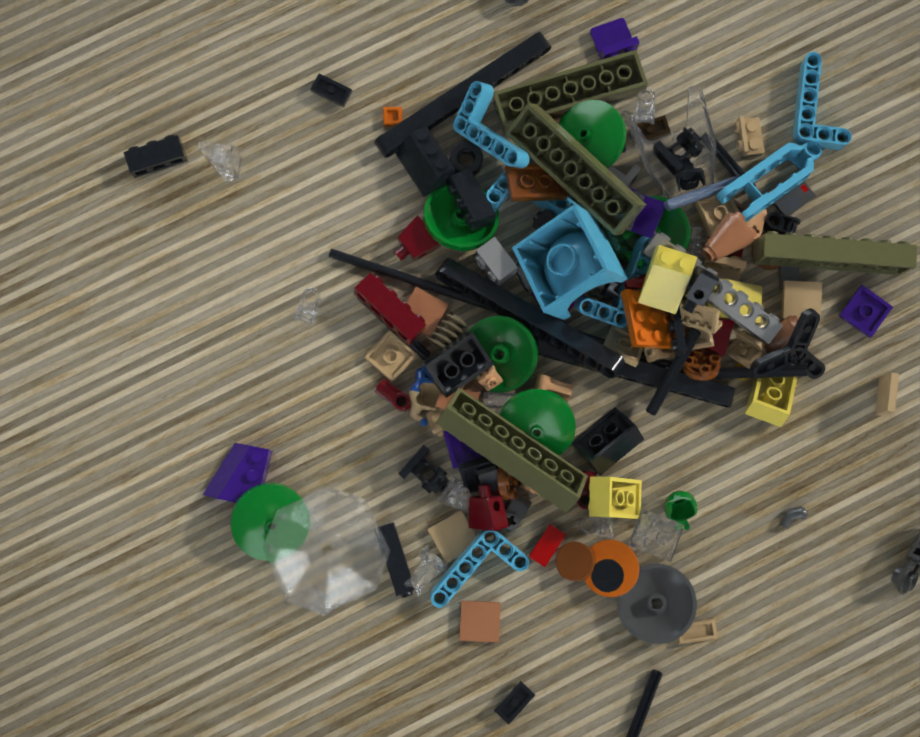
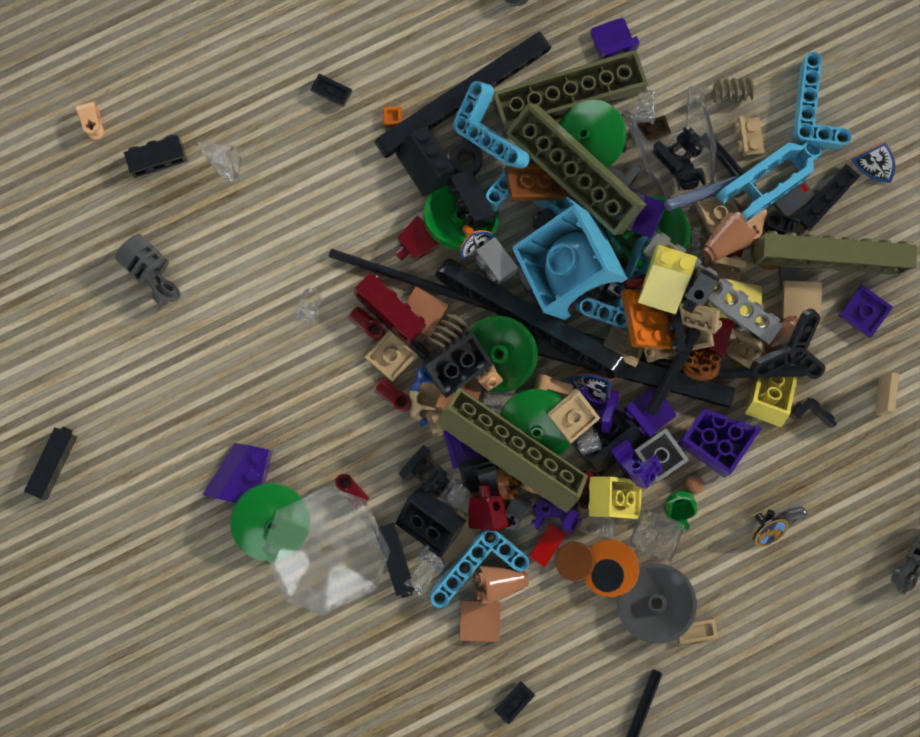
none -> black brick [24,426,78,500]
none -> light nougat piece [76,101,104,140]
none -> dark grey cylinder [115,234,181,305]
none -> dark red piece [335,473,370,510]
none -> dark red piece [348,306,385,340]
none -> black slope [395,487,466,558]
none -> shield [460,225,494,260]
none -> nougat cone [472,566,529,606]
none -> dark purple tile [532,500,581,534]
none -> tan tile [547,388,600,444]
none -> shield [568,373,613,400]
none -> clear piece [577,426,602,456]
none -> dark purple tile [578,385,619,433]
none -> dark purple tile [610,440,663,489]
none -> dark purple bracket [623,386,676,439]
none -> light grey brick [634,428,689,483]
none -> dark purple wedge [677,409,762,478]
none -> nougat tile [684,475,704,494]
none -> dark tan piece [713,77,754,103]
none -> shield [753,509,789,547]
none -> black bracket [789,397,837,428]
none -> black plate [796,164,860,231]
none -> shield [851,141,896,183]

